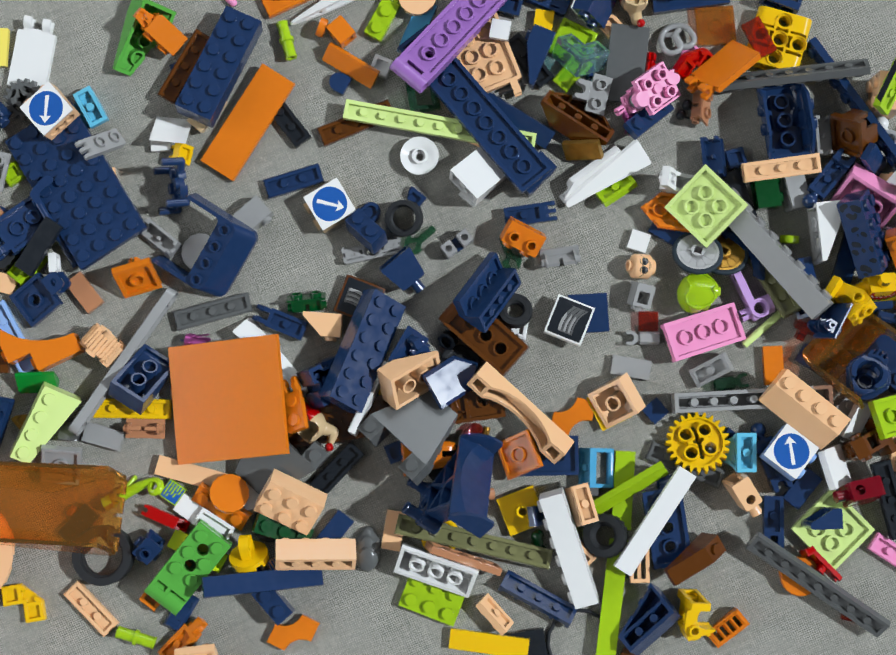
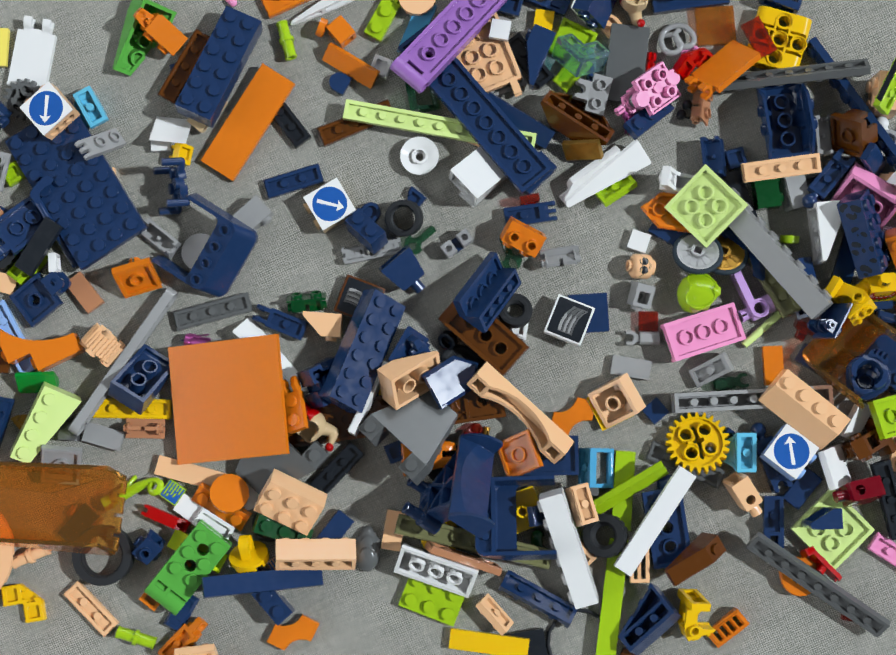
none -> light nougat pin [12,543,52,569]
none -> dark blue windscreen [475,475,557,561]
none -> clear red tile [519,193,540,206]

